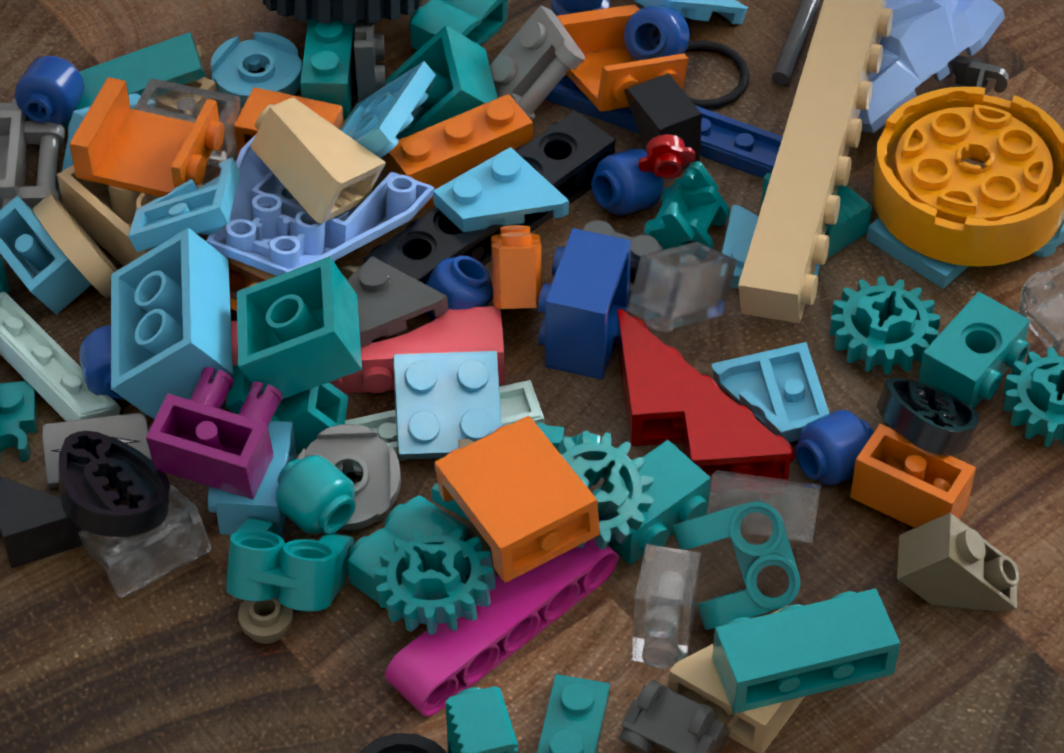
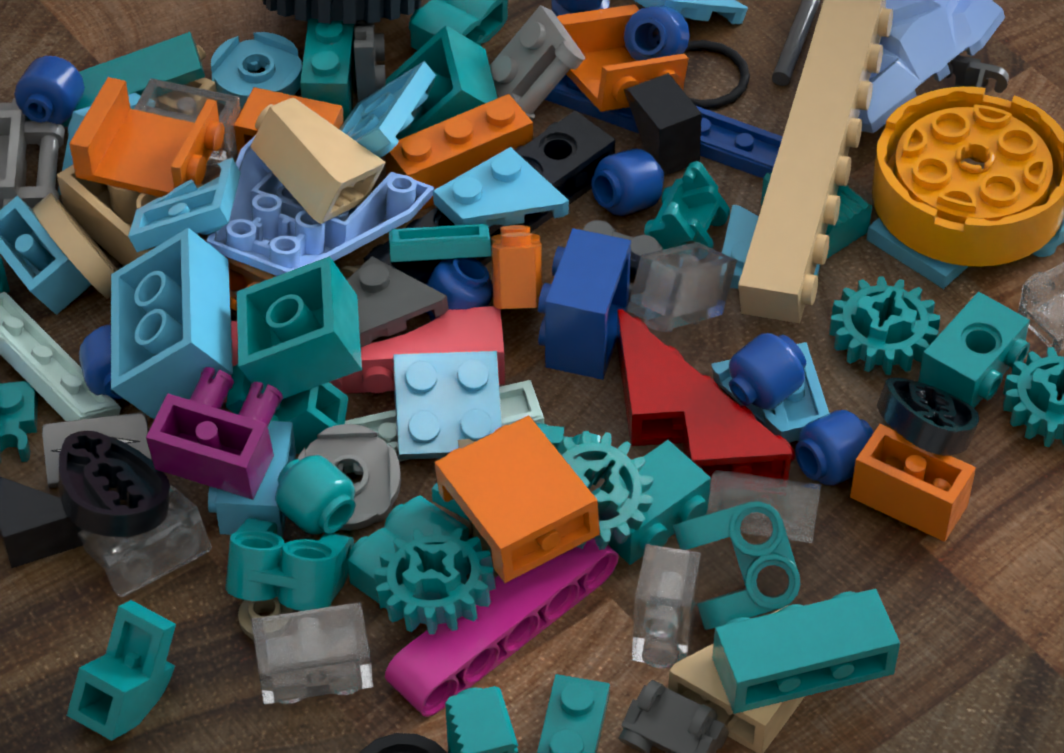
red plate [638,134,695,179] -> none
dark tan slope [897,513,1019,612] -> none
none -> teal brick [66,600,176,741]
none -> clear brick [251,602,373,704]
none -> teal tile [389,224,491,262]
none -> blue head [729,333,807,410]

